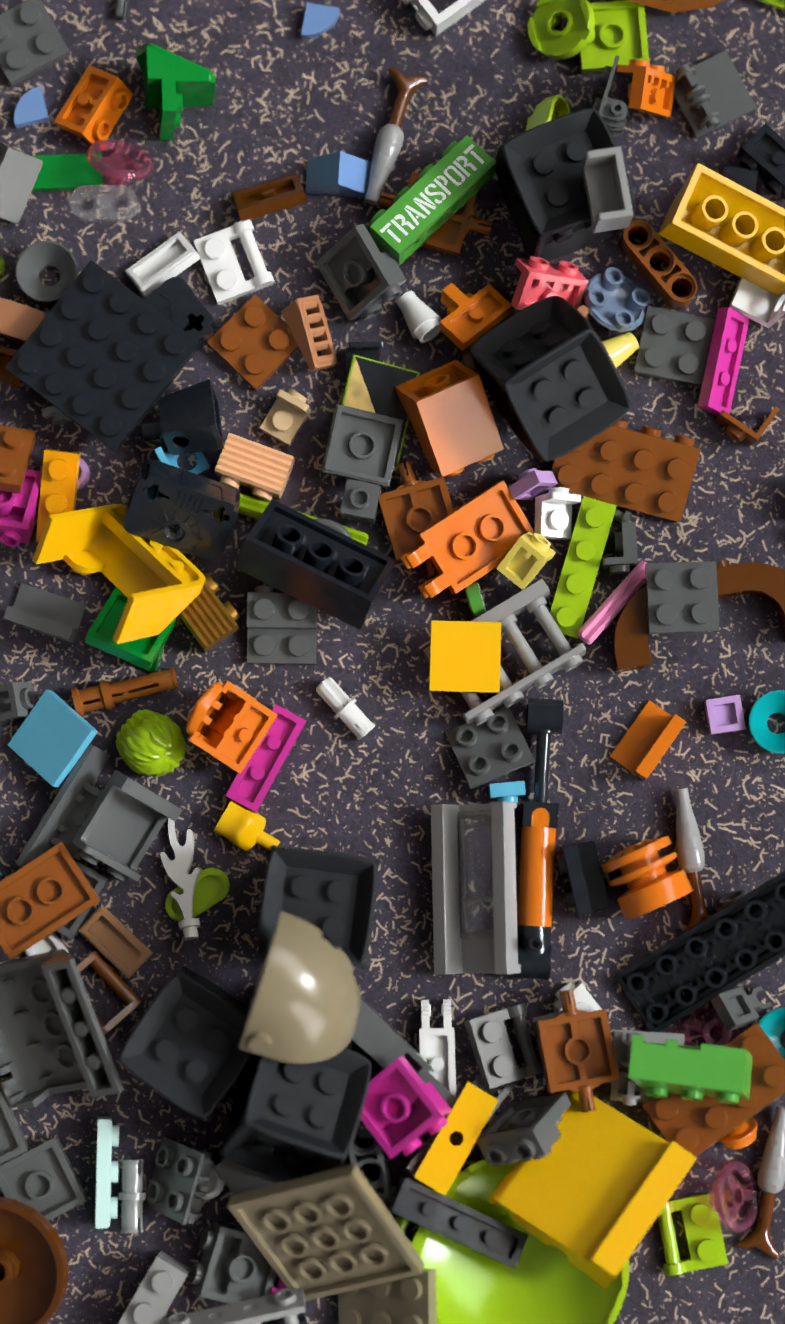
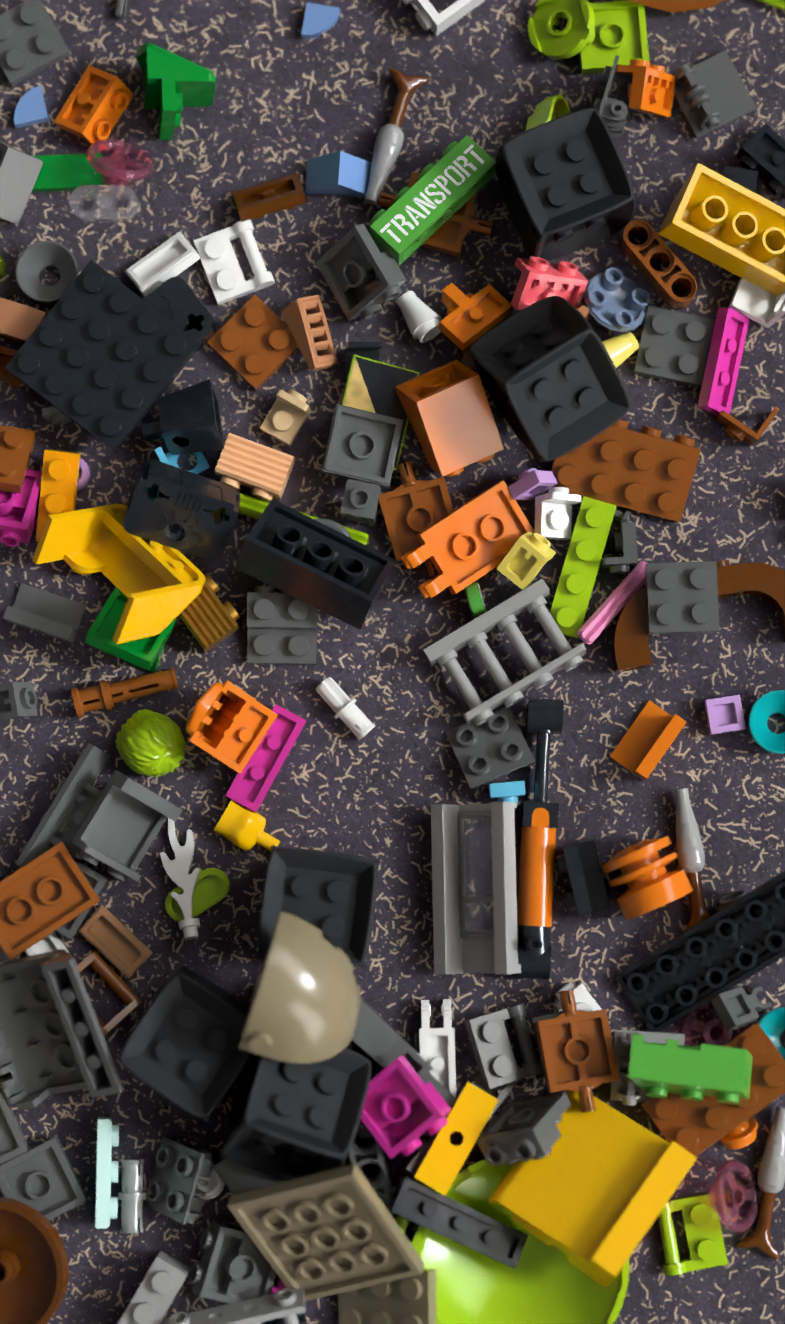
medium azure tile [8,689,98,788] -> none
yellow tile [429,620,502,693] -> none
light grey panel [581,146,634,233] -> none

